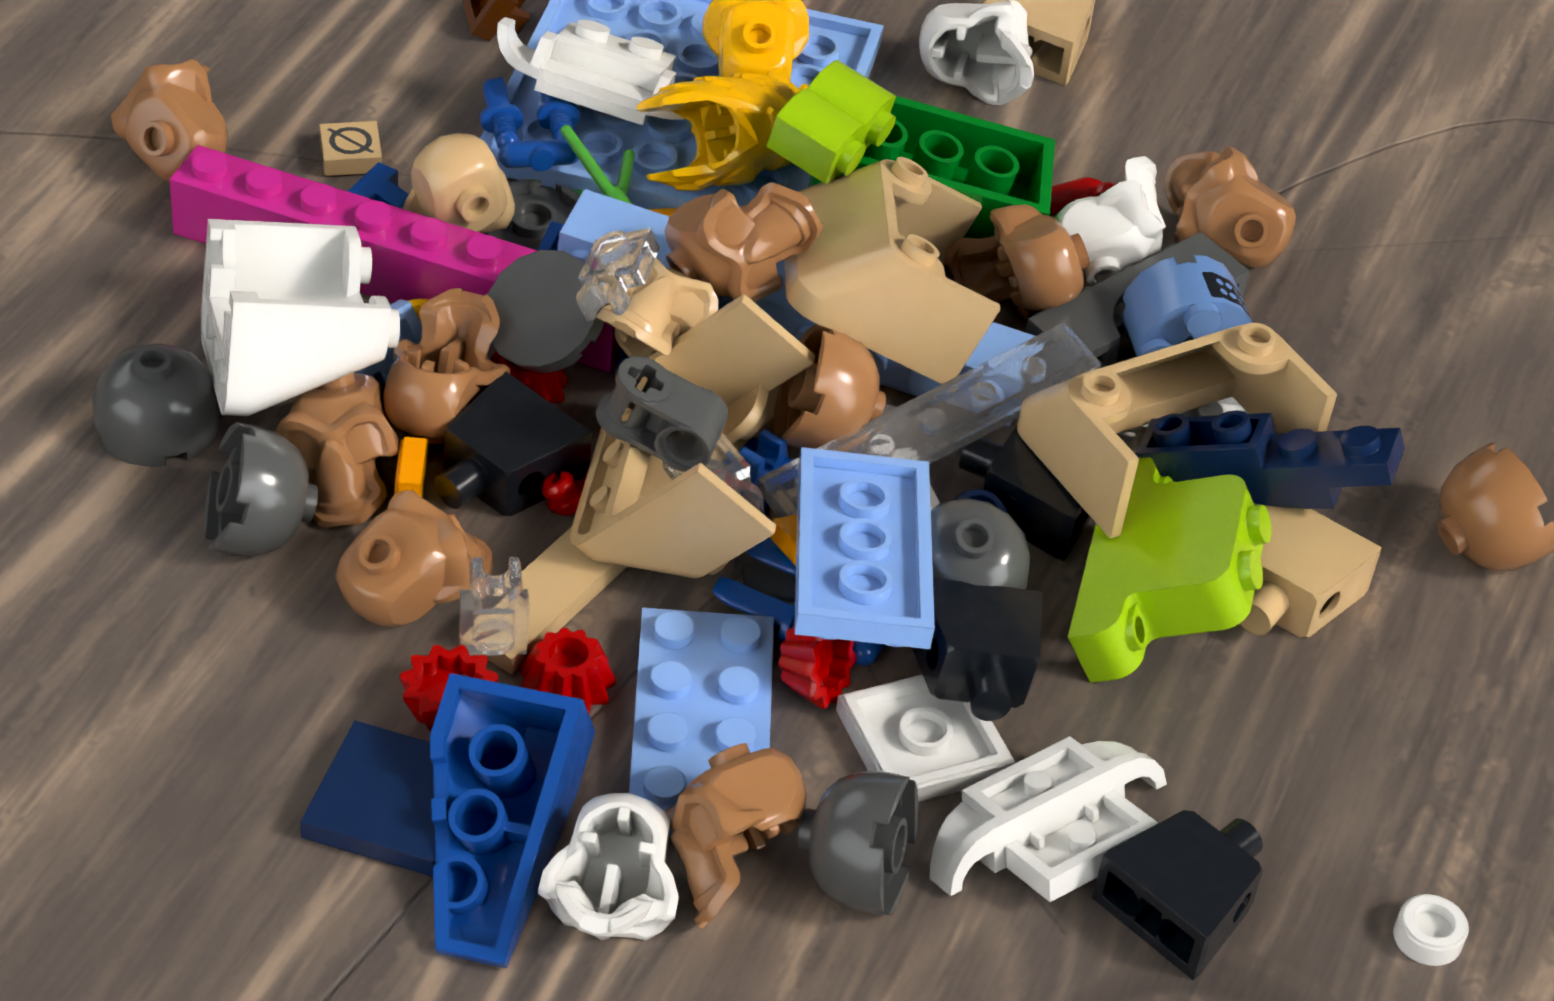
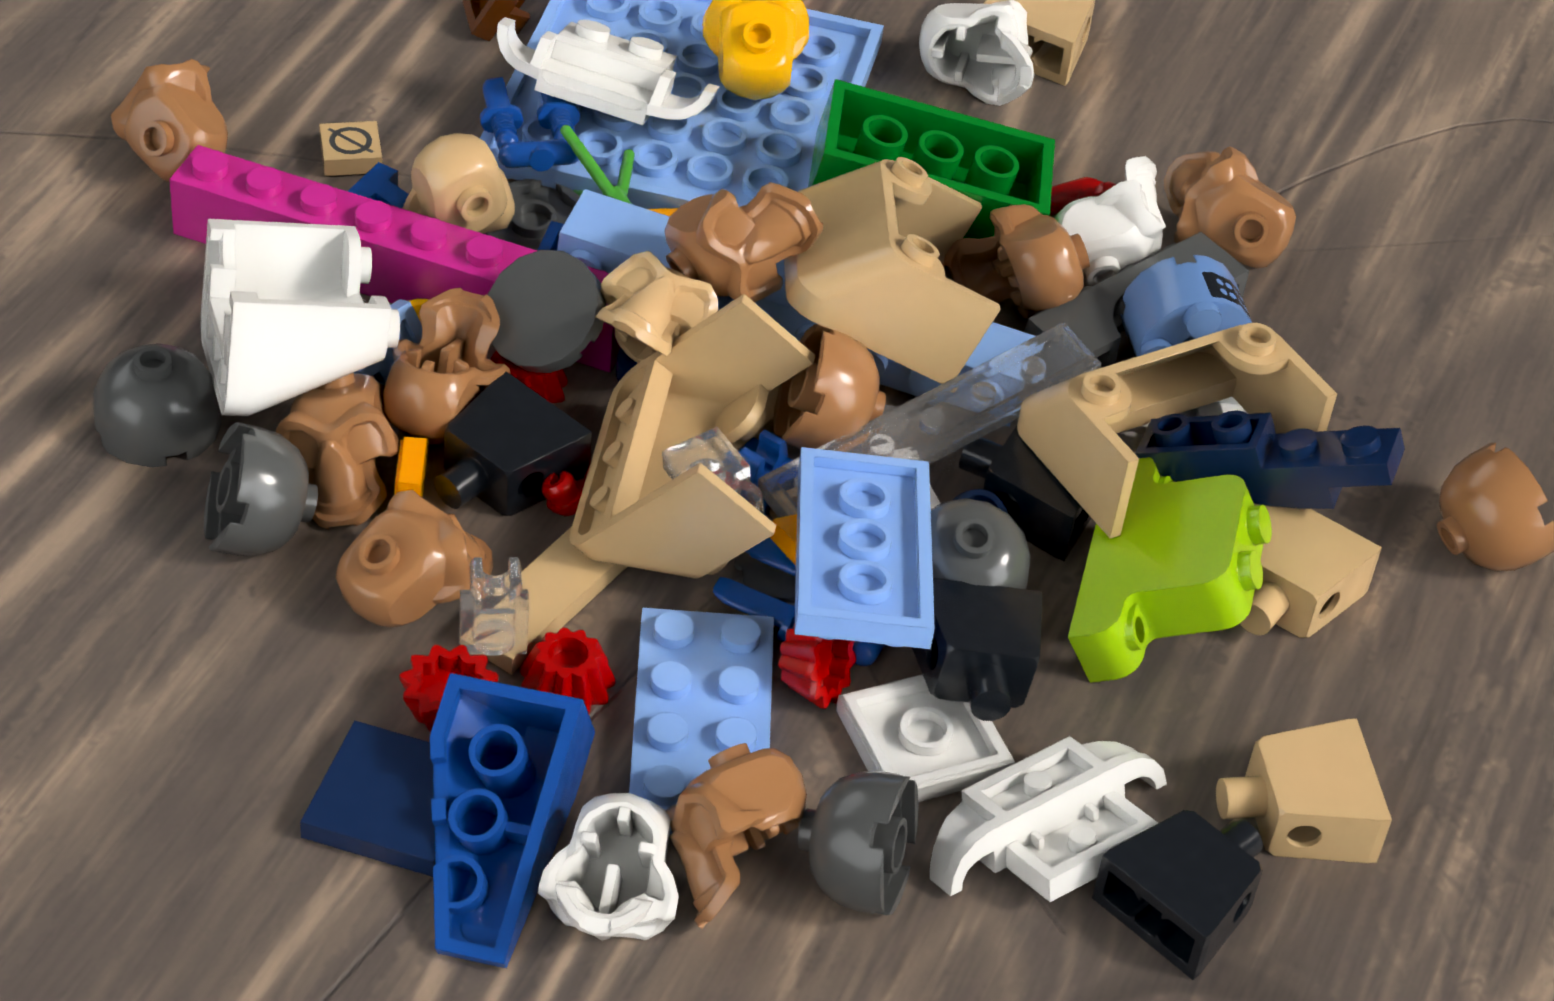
clear plate [576,228,660,322] -> none
dark grey piece [596,356,729,472] -> none
yellow head [636,70,808,191] -> none
lime brick [766,60,896,184] -> none
white tile [1393,894,1469,966] -> none
none -> tan torso [1216,719,1392,863]

